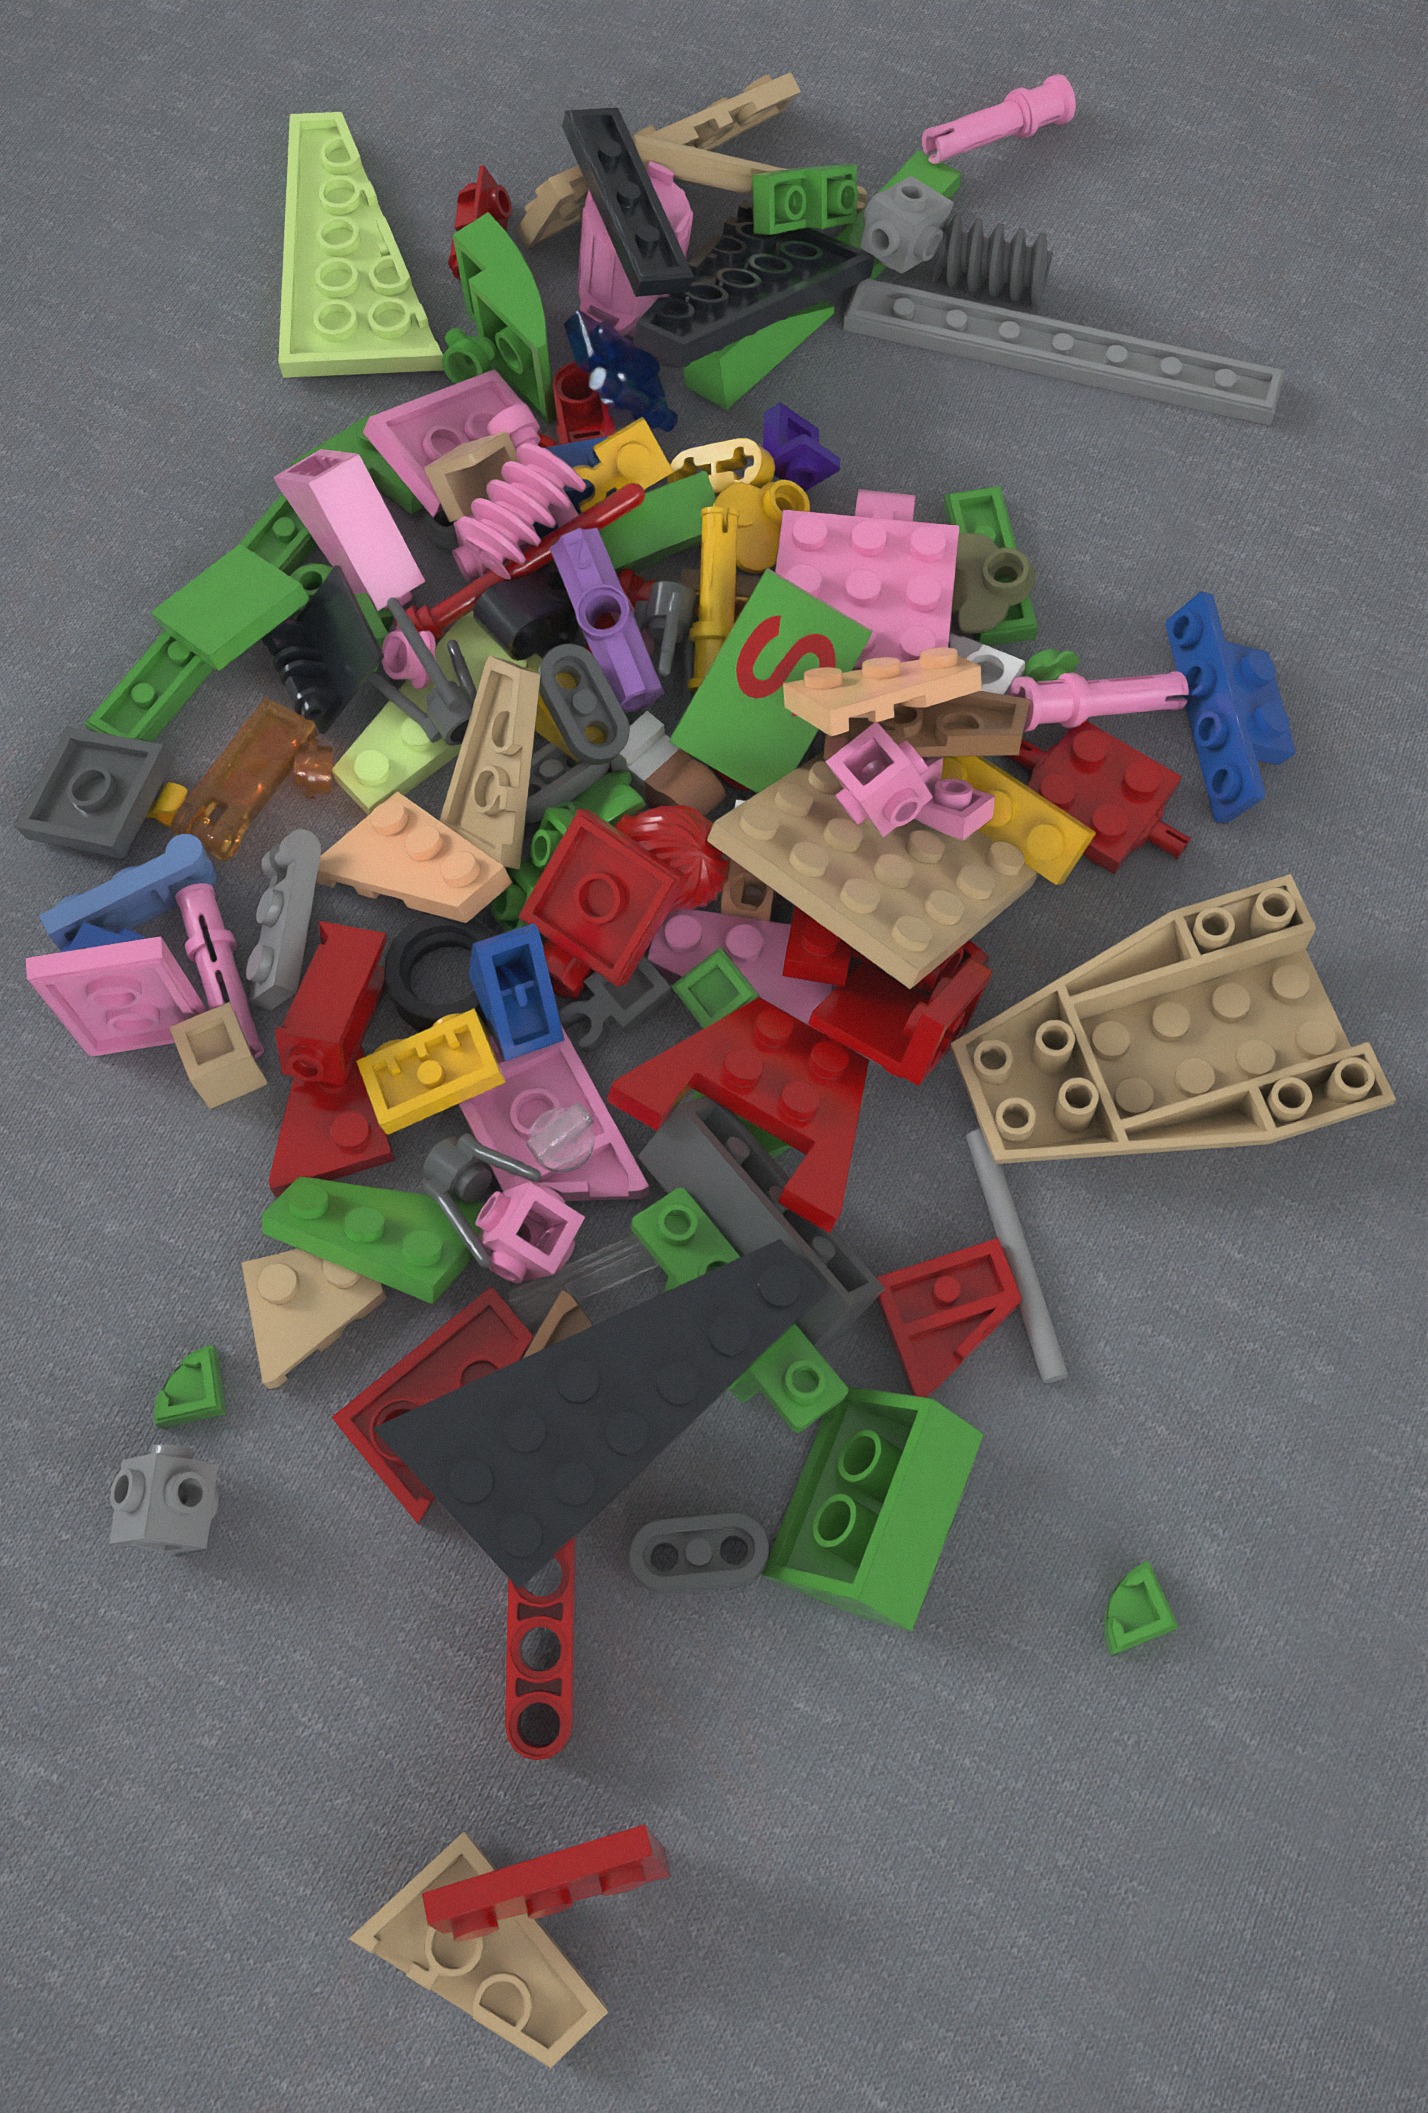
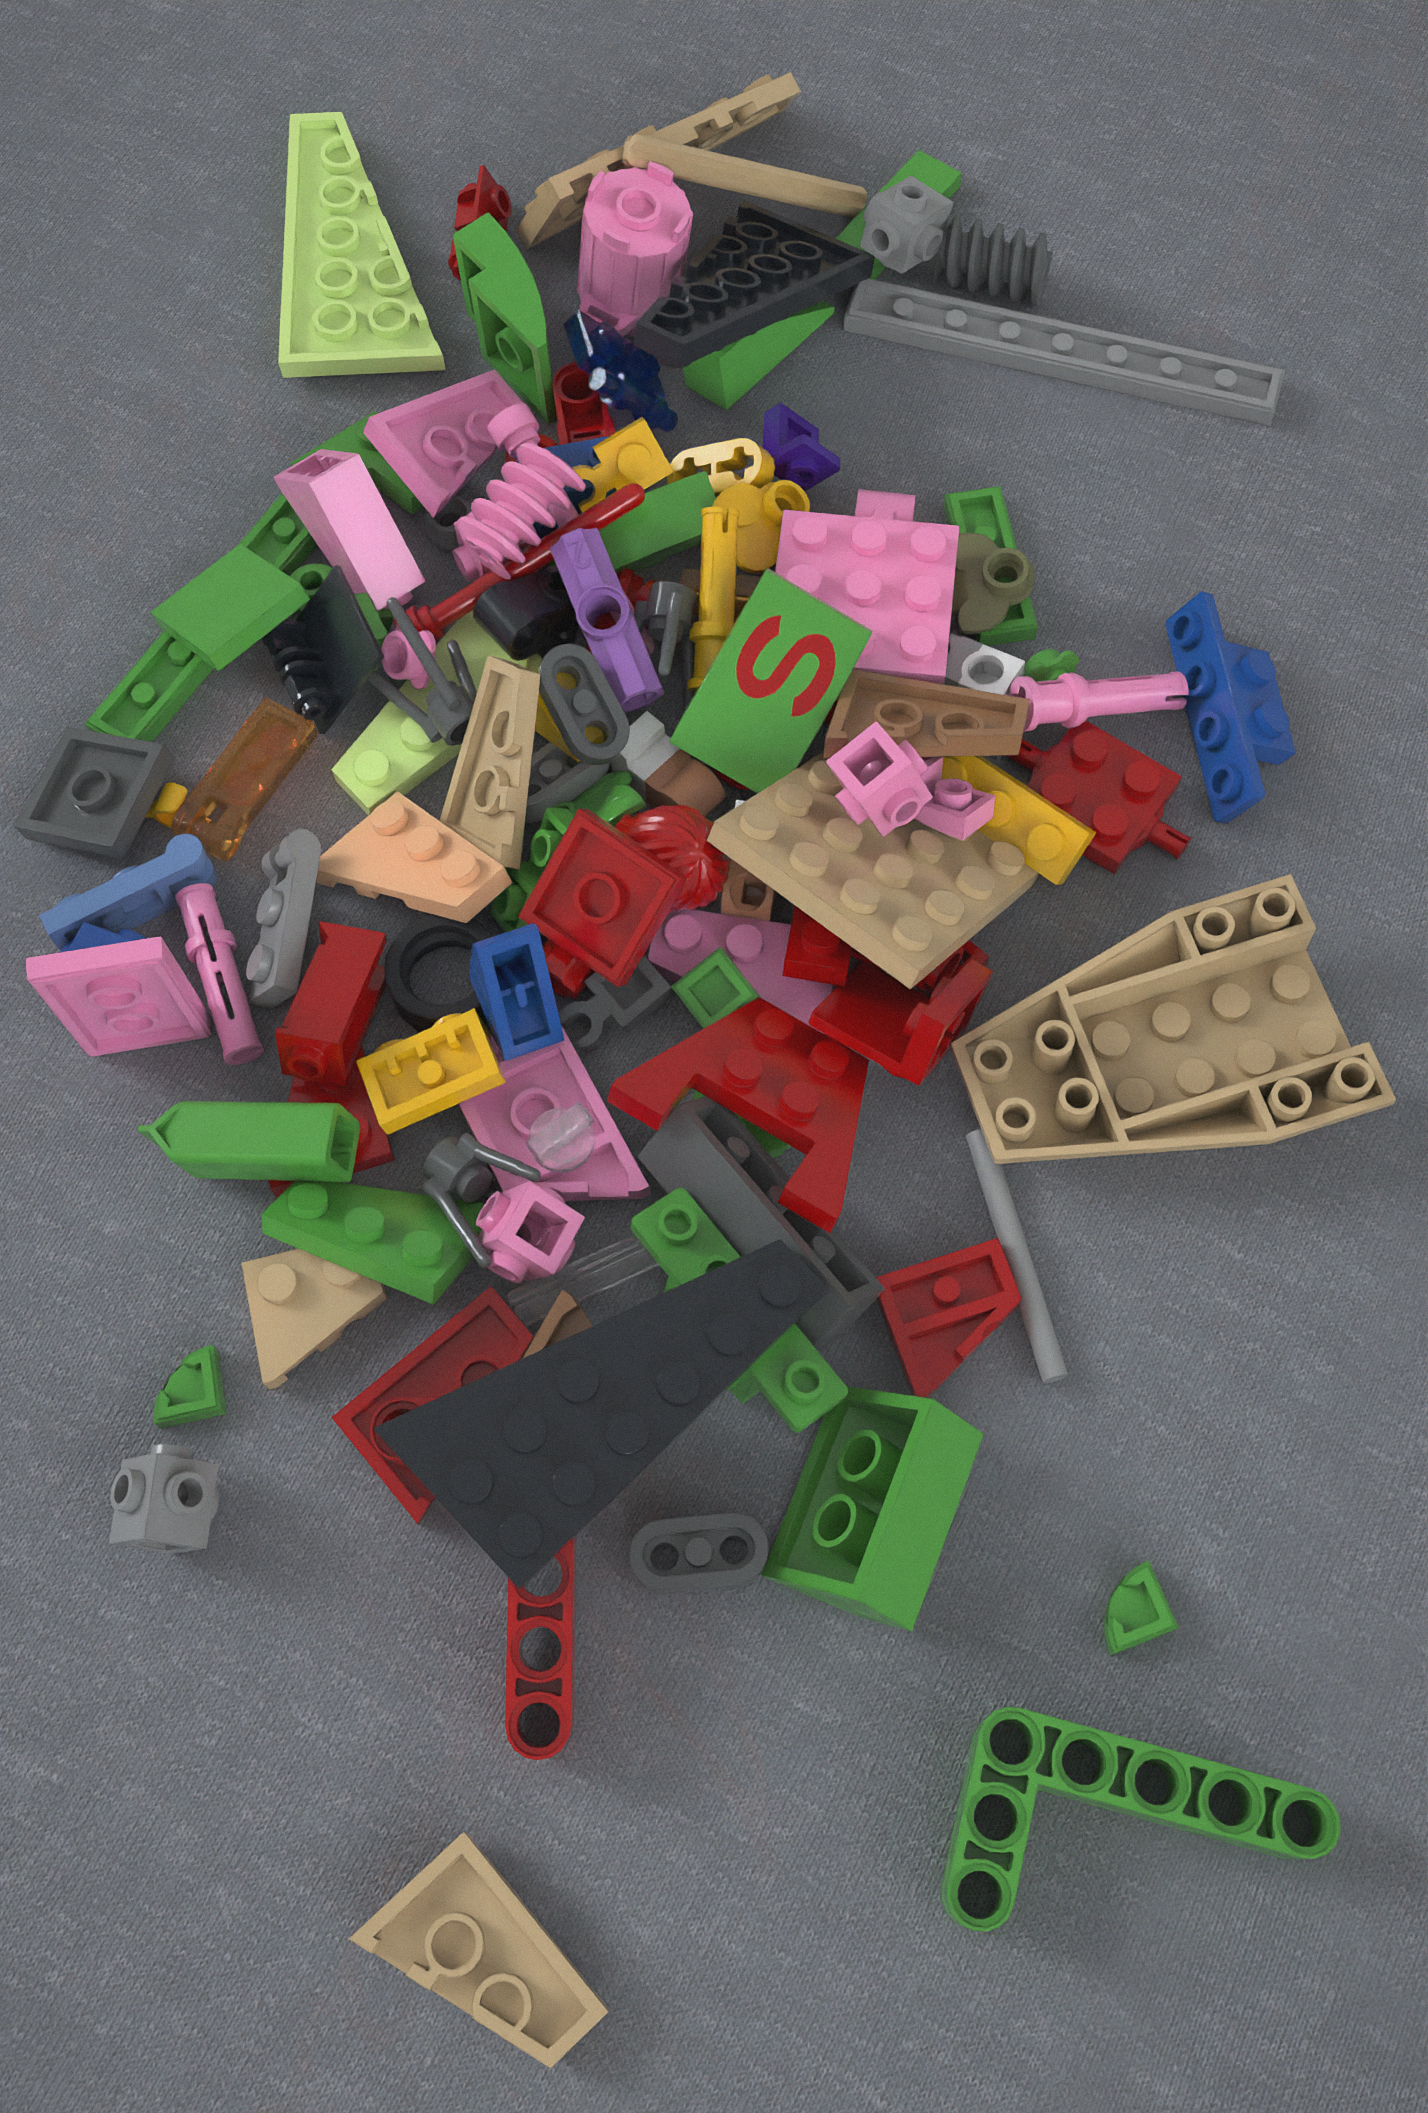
tan panel [169,1002,267,1109] -> none
clear orange plate [293,738,333,799] -> none
red wing [422,1824,671,1942] -> none
tan panel [424,430,519,522] -> none
bright green plate [442,328,497,384] -> none
black tile [562,107,694,297] -> none
bright green slope [752,164,858,235] -> none
light nougat wing [783,647,982,736] -> none
bright pink pin [922,74,1076,164] -> none
none -> bright green piece [137,1101,360,1182]
none -> bright green beam [941,1707,1340,1932]

